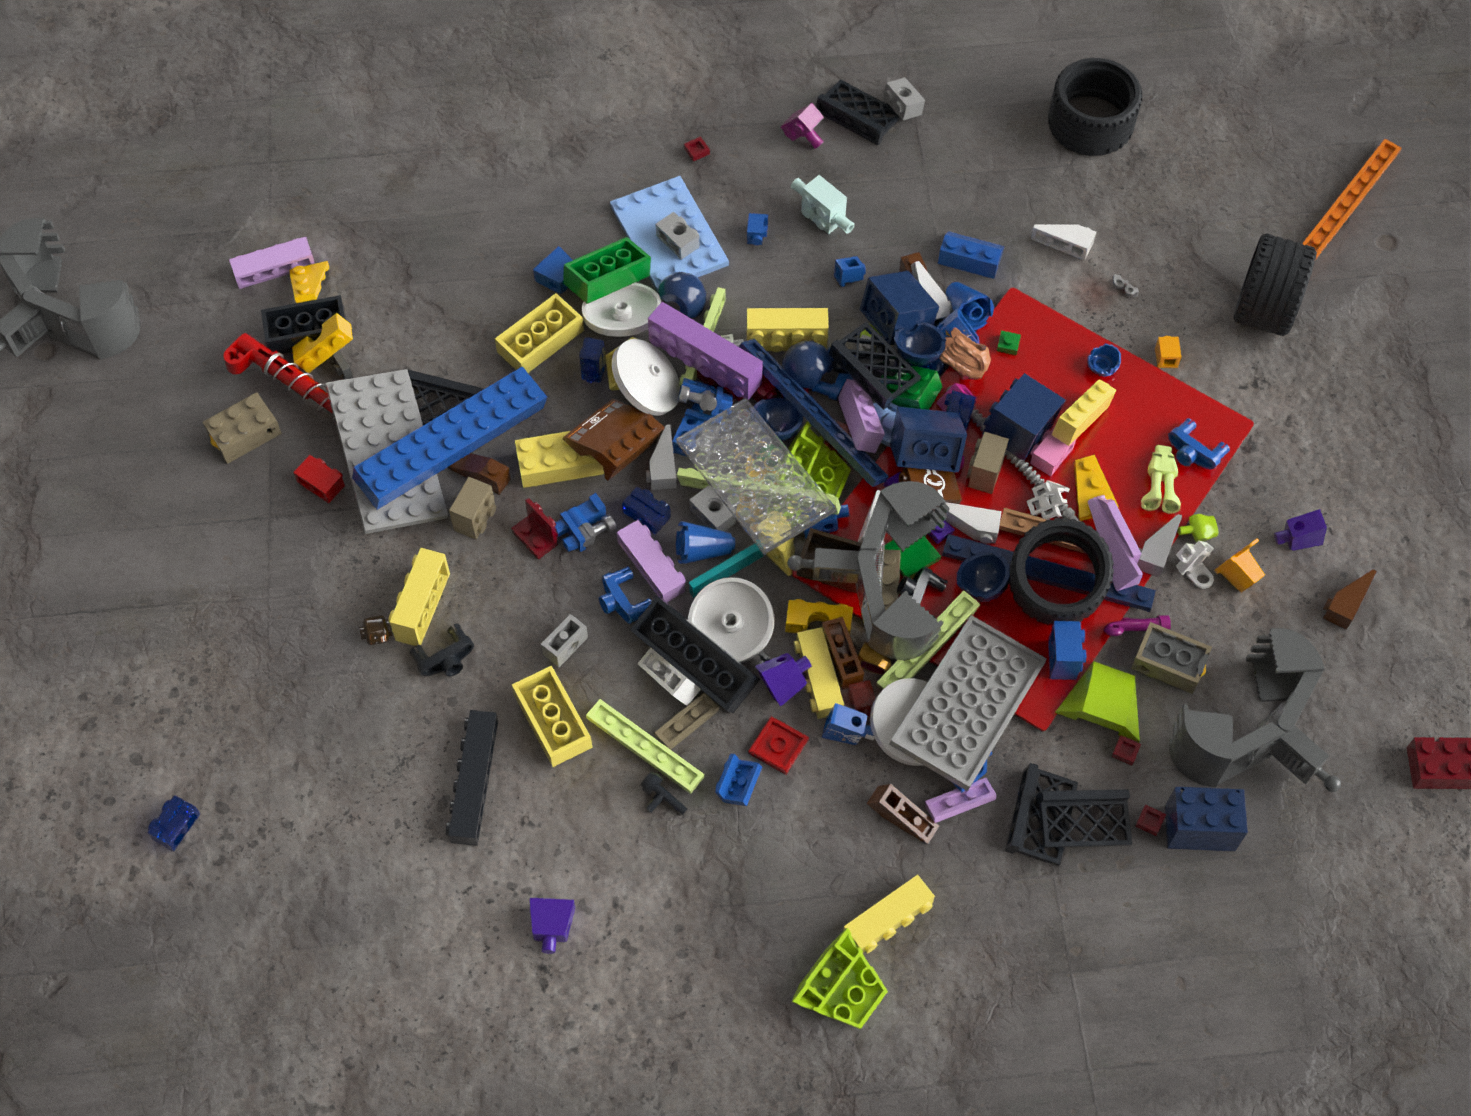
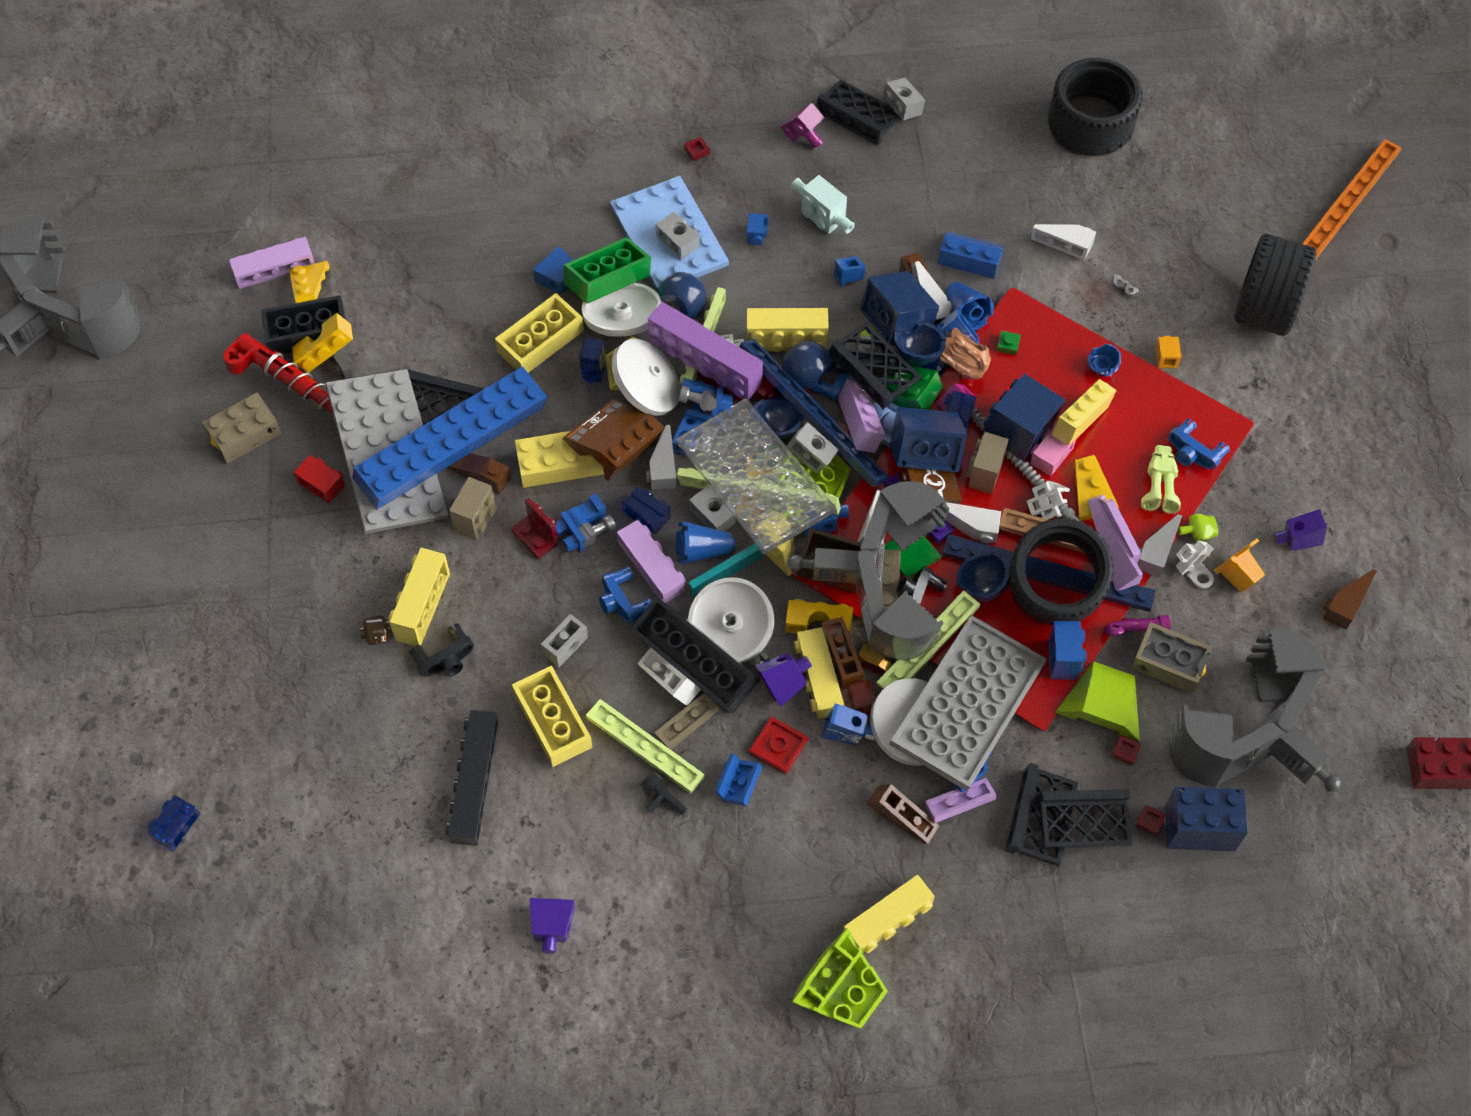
none -> light grey brick [786,422,838,474]

